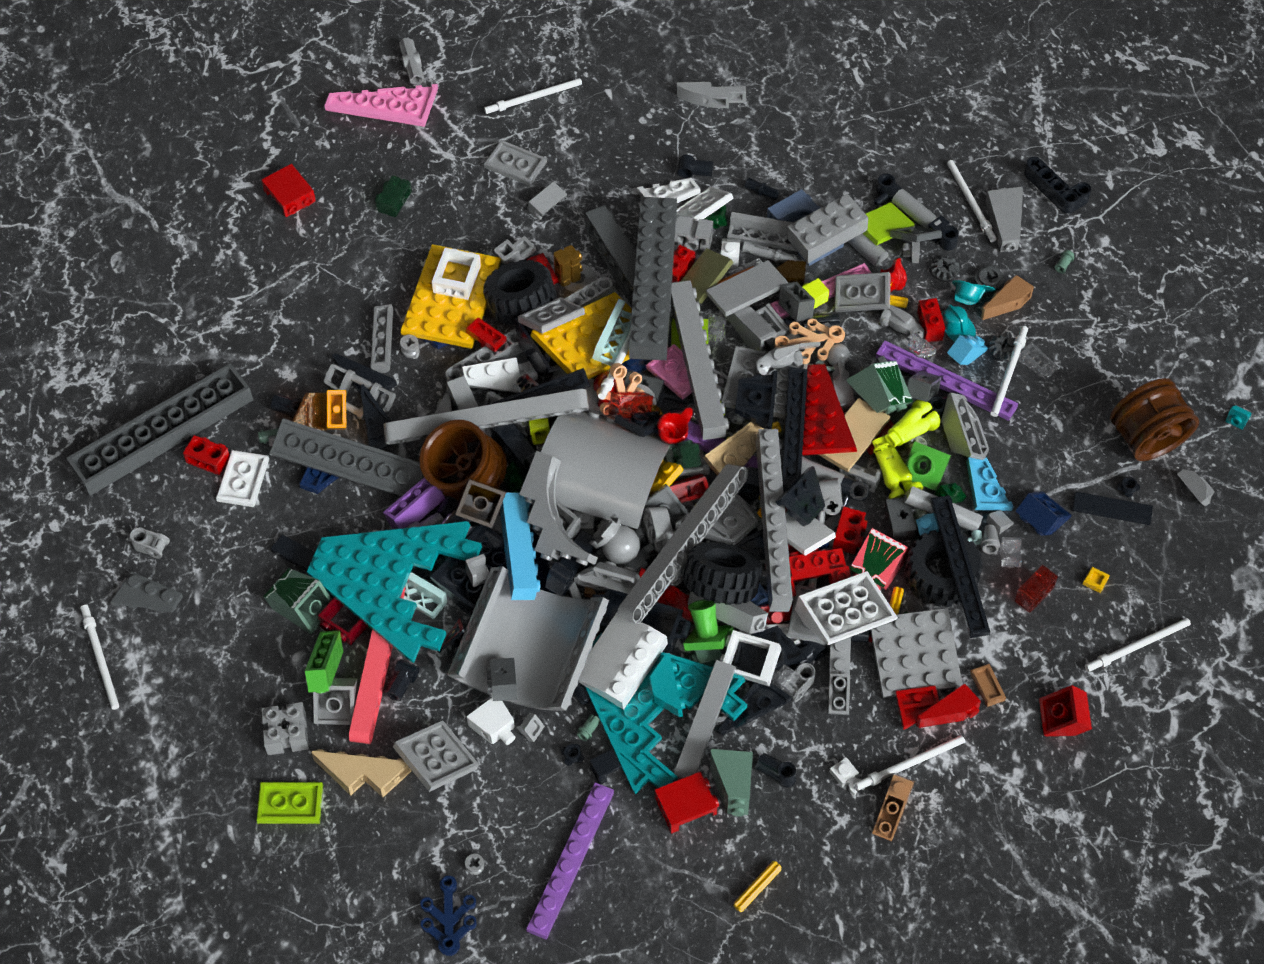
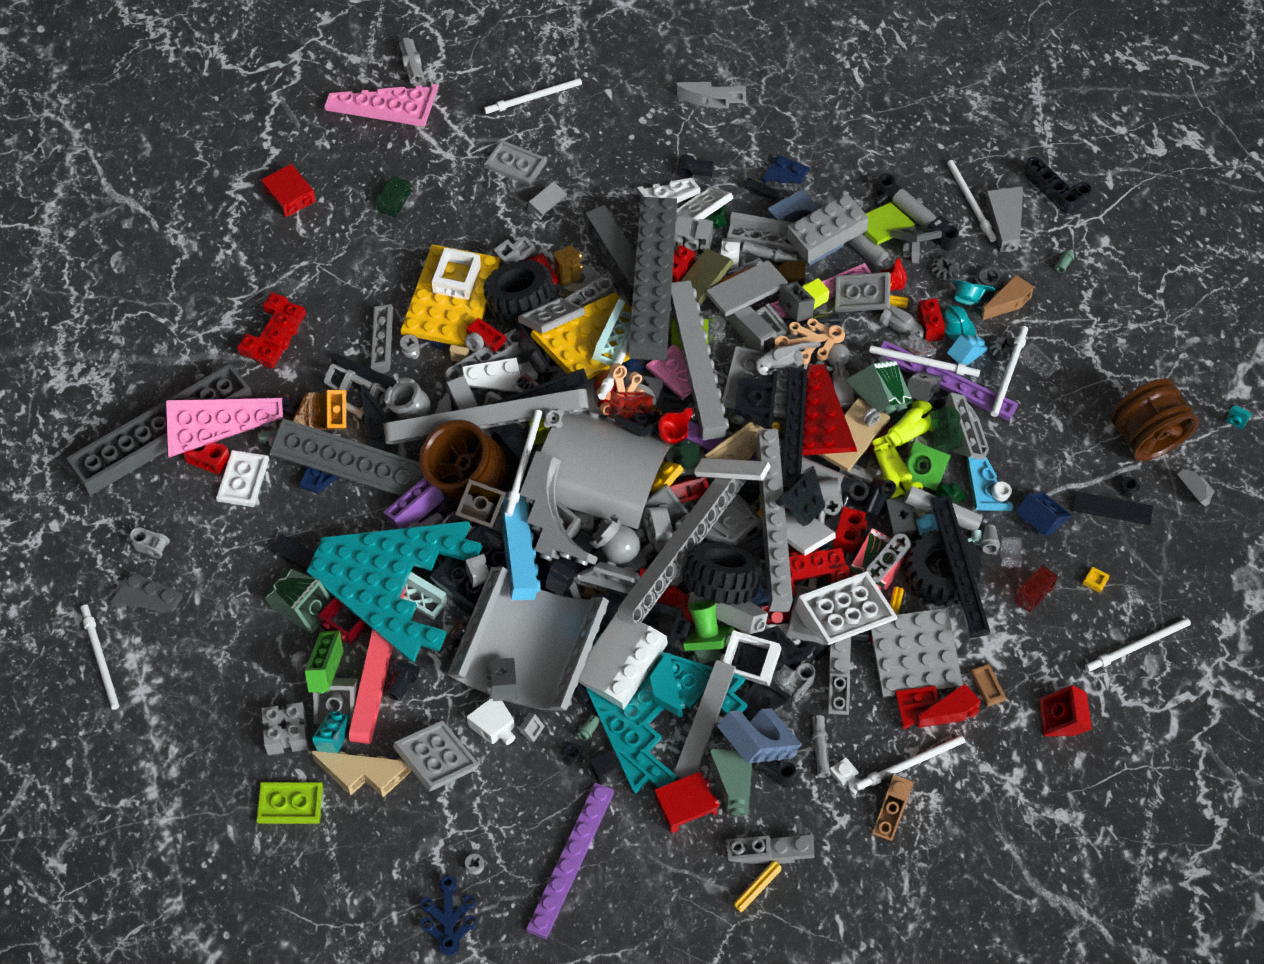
light grey slope [986,510,1014,534] -> none
none -> bright pink wing [166,398,283,458]
none -> red bracket [237,292,306,369]
none -> teal slope [313,711,349,754]
none -> light grey tile [385,377,431,420]
none -> tan tile [449,345,470,362]
none -> light grey tile [465,332,484,352]
none -> white bar [505,410,542,517]
none -> light grey plate [544,409,564,429]
none -> white tile [694,458,771,480]
none -> sand blue arch [717,708,802,763]
none -> light grey slope [727,835,815,864]
none -> dark blue wing [763,155,809,184]
none -> light grey pin [811,715,831,778]
none -> light grey bush [862,407,881,427]
none -> black piece [864,475,896,516]
none -> light grey beam [866,534,911,583]
none -> white bar [869,345,980,377]
none -> clear green brick [930,406,963,453]
none -> white tile [991,481,1012,501]

